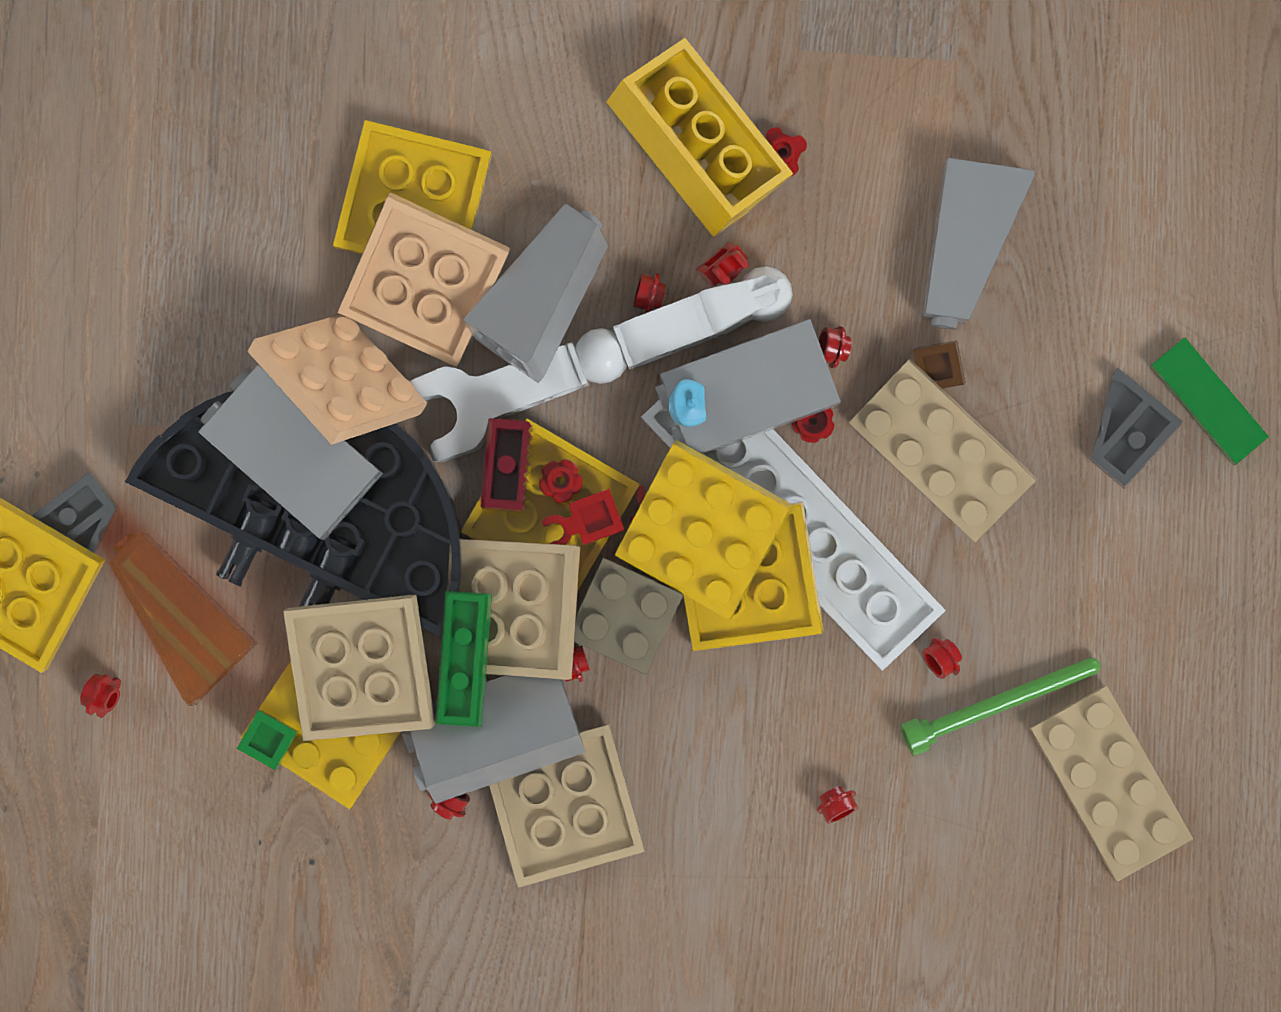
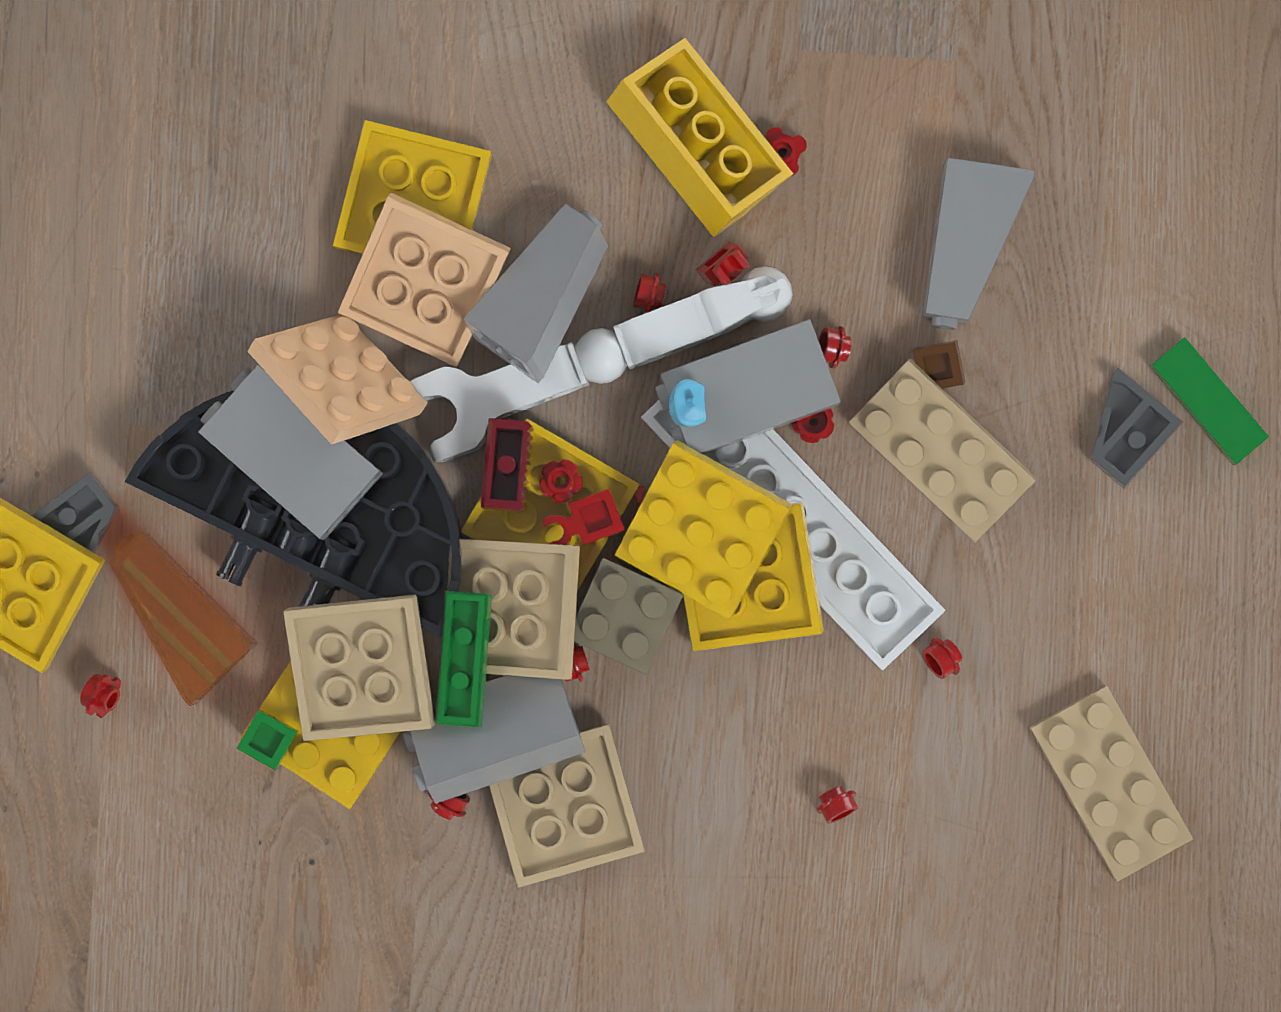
bright green piece [900,657,1101,757] -> none

